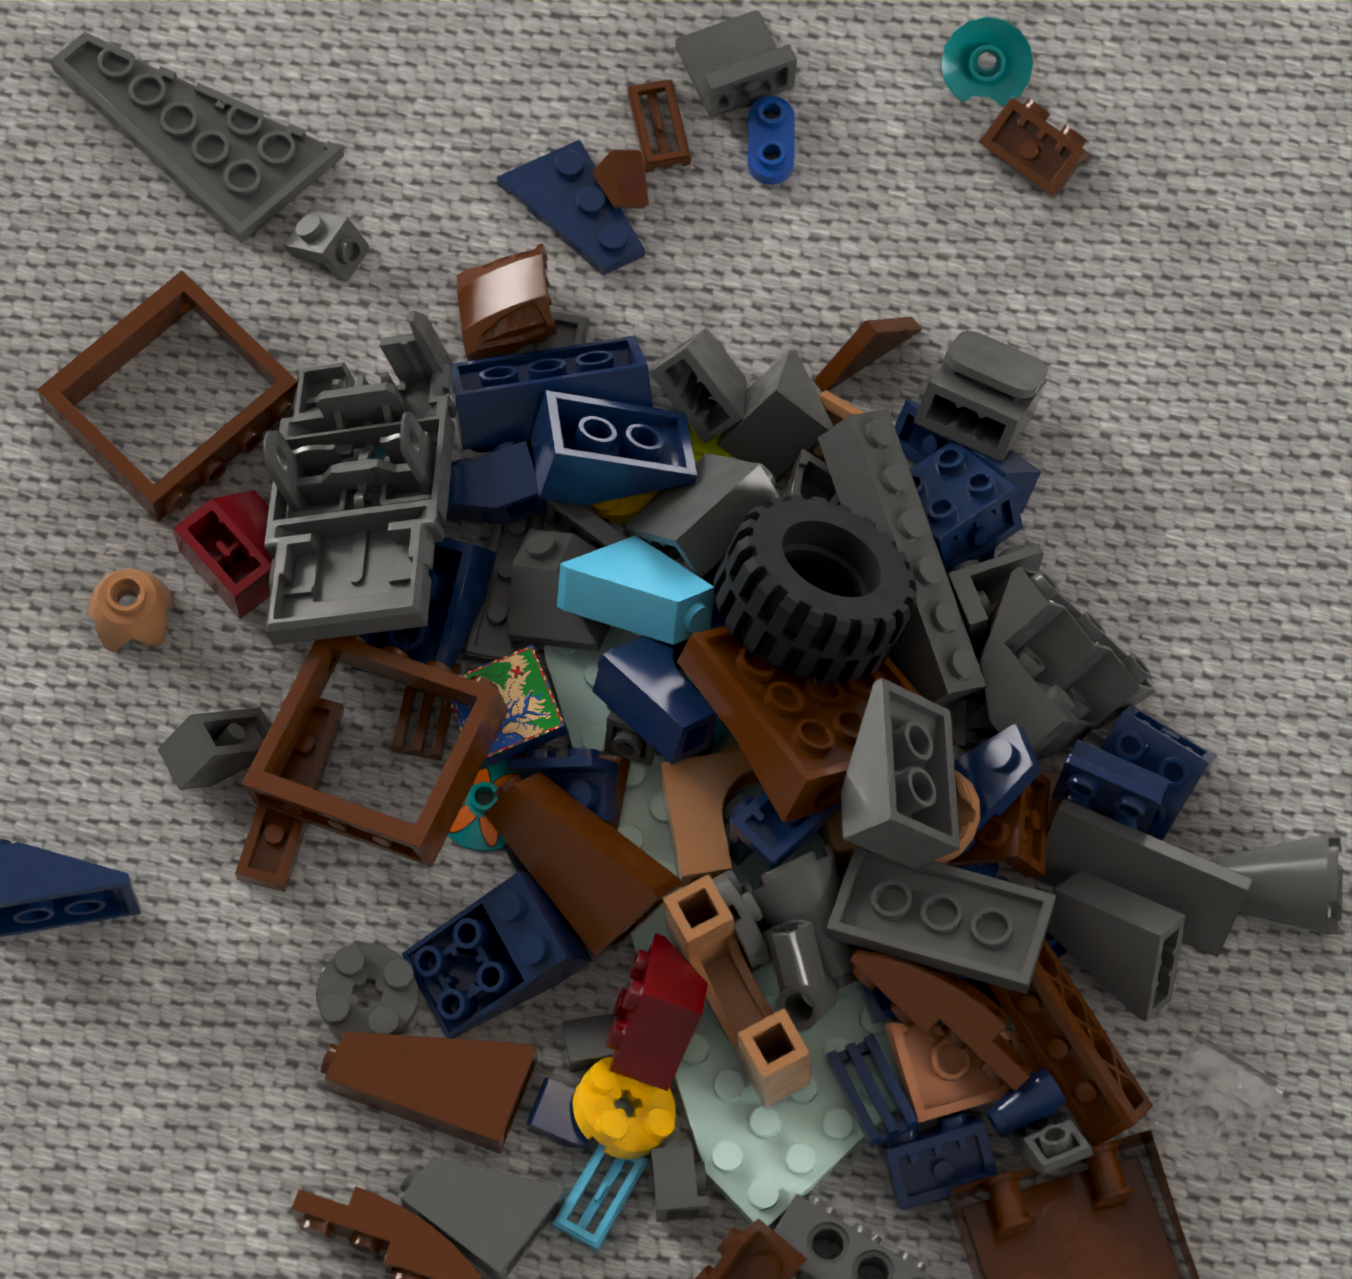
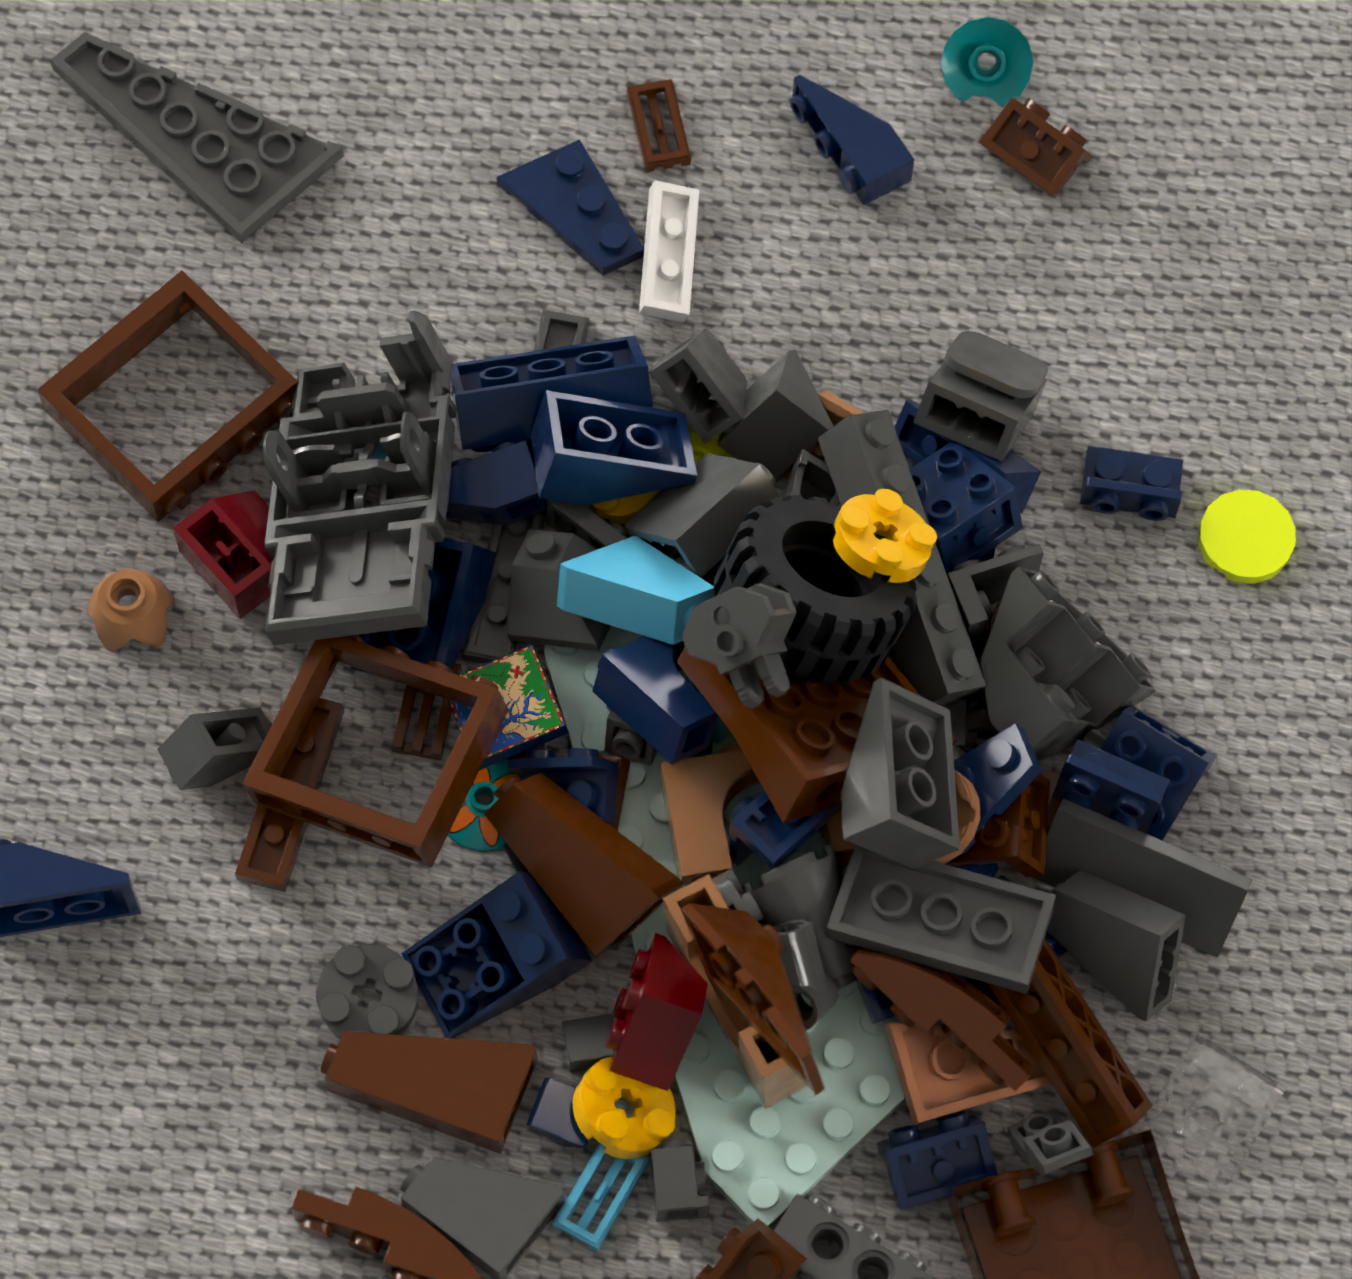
dark grey bracket [284,210,370,282] -> none
reddish brown slope [457,243,557,361] -> none
reddish brown slope [592,150,649,208] -> none
dark grey bracket [675,10,797,118] -> none
blue plate [747,96,795,185] -> none
reddish brown tile [814,317,922,392] -> none
dark blue tile [826,1034,918,1148] -> none
dark blue cone [985,1067,1066,1138] -> none
dark grey cone [1216,834,1343,935] -> none
none -> white plate [639,180,699,323]
none -> dark grey hinge [681,583,797,709]
none -> reddish brown wedge [681,903,825,1095]
none -> dark blue slope [790,75,915,205]
none -> yellow plate [833,489,937,583]
none -> dark blue bracket [1080,445,1183,521]
none -> neon yellow tile [1198,489,1296,584]

